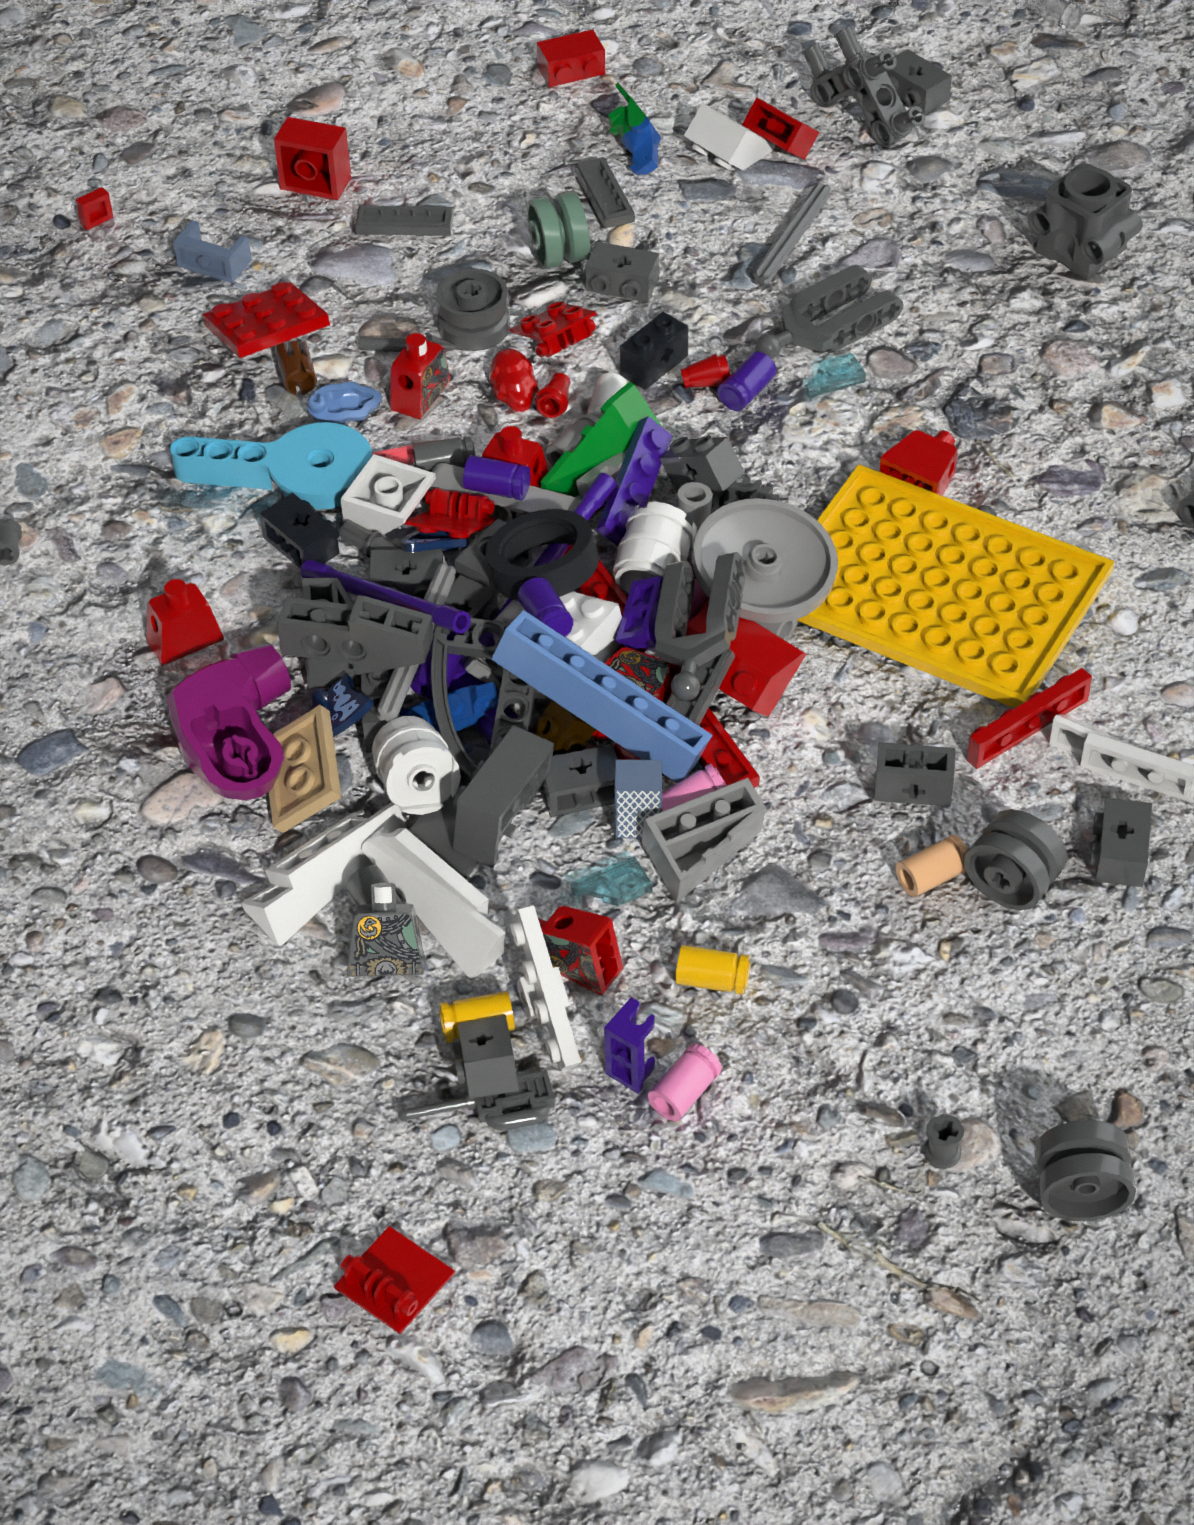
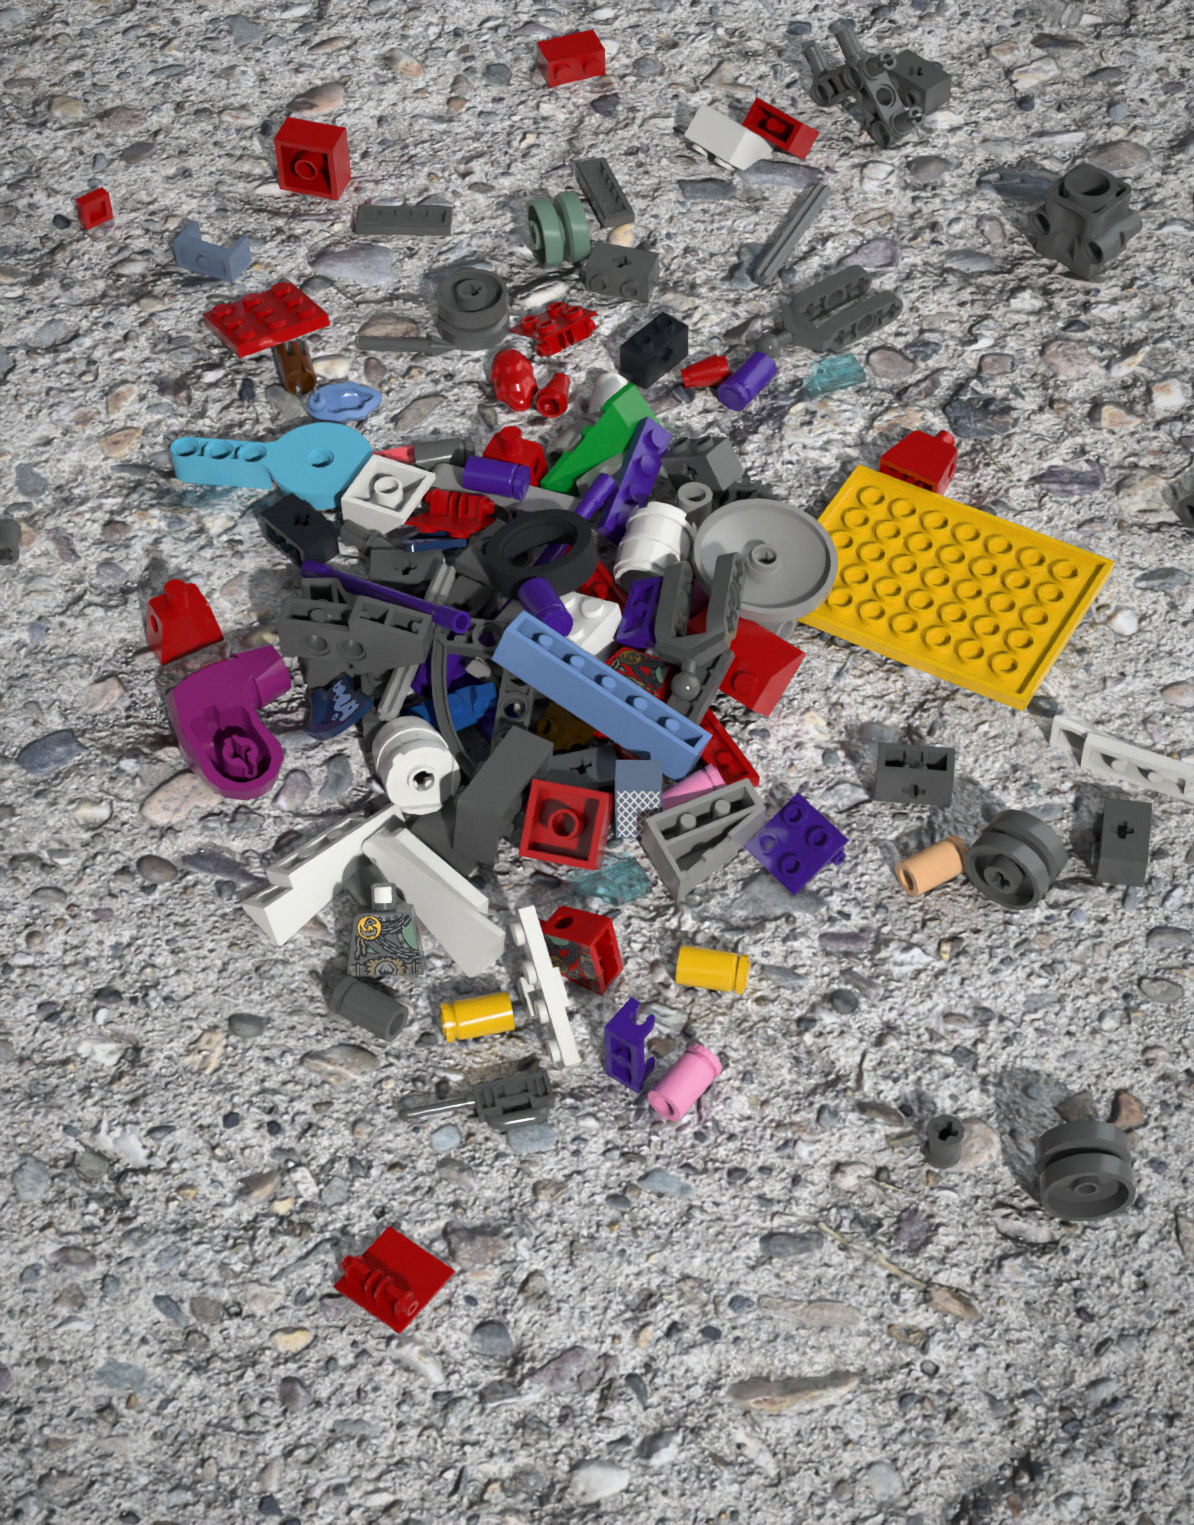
tan plate [269,705,342,833] -> none
red torso [391,333,451,420] -> none
dark grey brick [452,1015,519,1099] -> none
blue animal [607,83,661,175] -> none
red plate [967,668,1092,769] -> none
none -> dark grey piece [329,976,409,1042]
none -> red brick [518,779,615,871]
none -> dark purple hinge [744,792,849,896]

